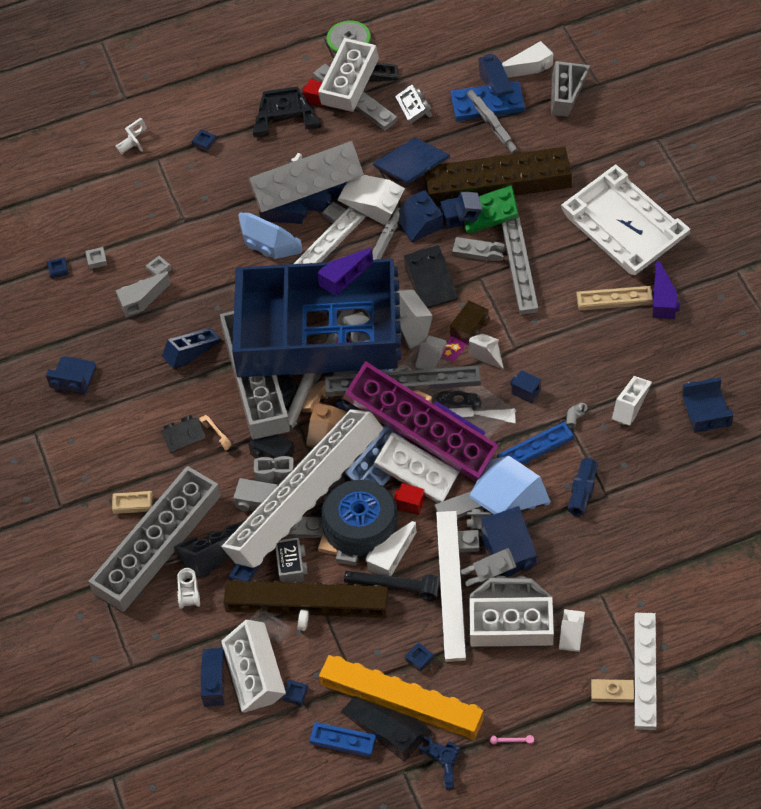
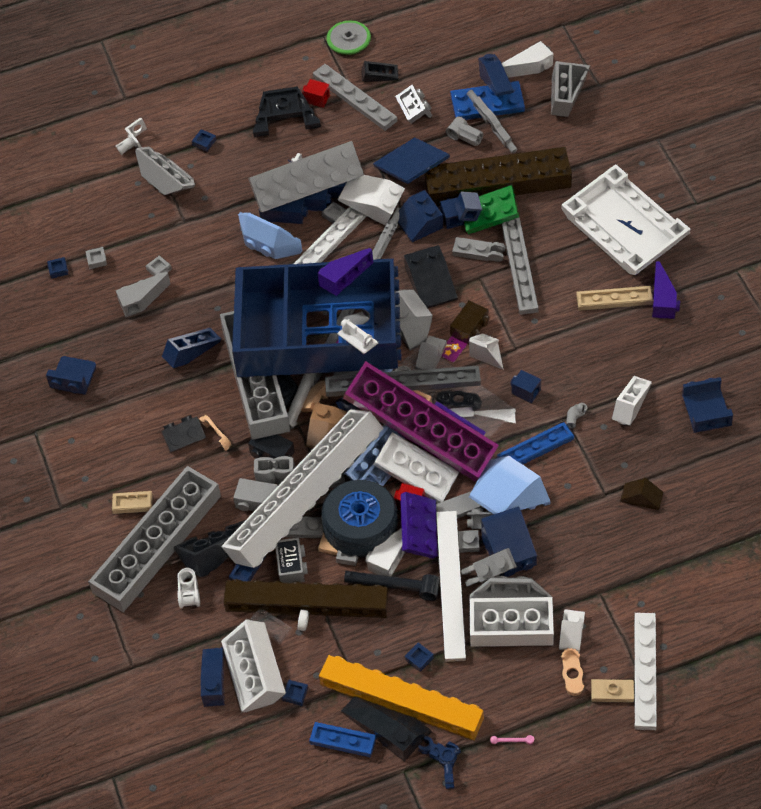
white brick [318,38,379,112] -> none
dark blue piece [568,458,598,517] -> none
none -> light grey wedge [135,147,195,195]
none -> white hinge [337,319,378,354]
none -> dark purple plate [401,492,438,559]
none -> light grey piece [446,117,483,146]
none -> light nougat piece [561,648,584,696]
none -> dark brown slope [620,478,664,510]

